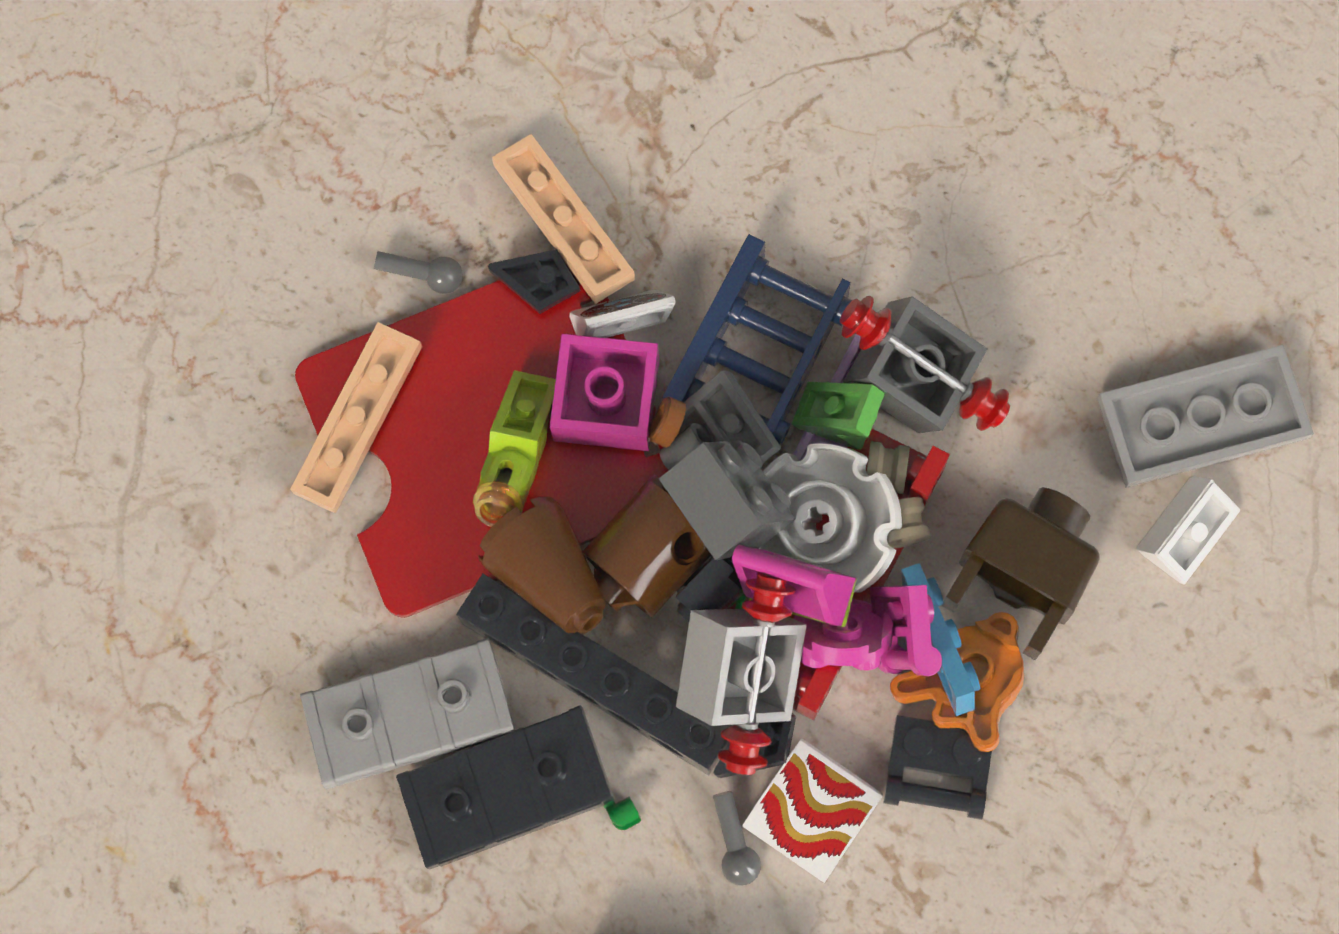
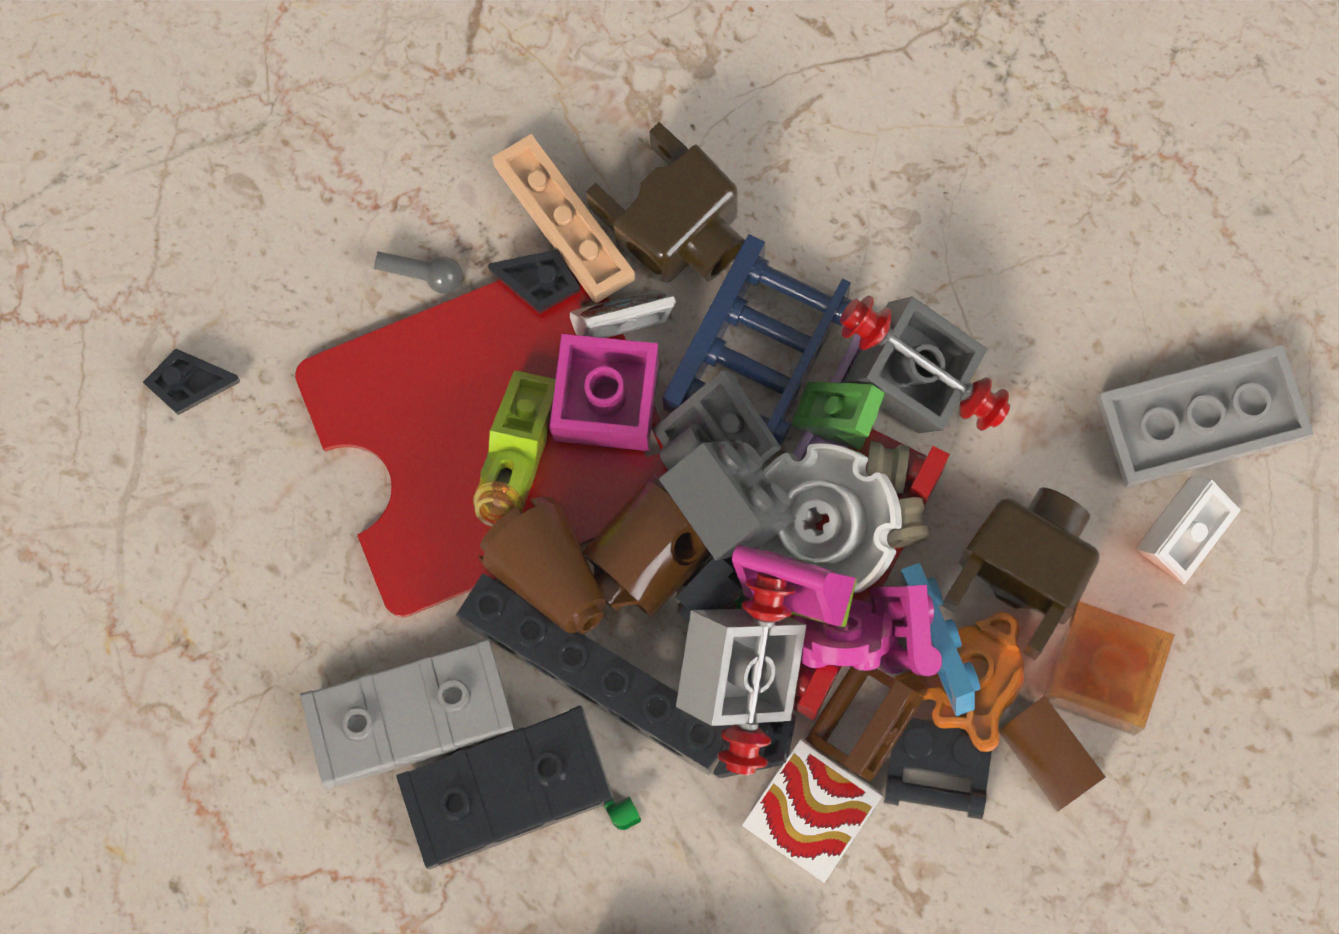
light nougat plate [290,322,422,513] -> none
dark orange tile [648,396,686,448] -> none
dark grey bar [713,791,761,886] -> none
none -> black piece [143,349,240,415]
none -> dark brown piece [586,122,745,283]
none -> reddish brown tile [805,666,924,782]
none -> reddish brown brick [999,696,1106,812]
none -> clear orange brick [1043,601,1175,736]

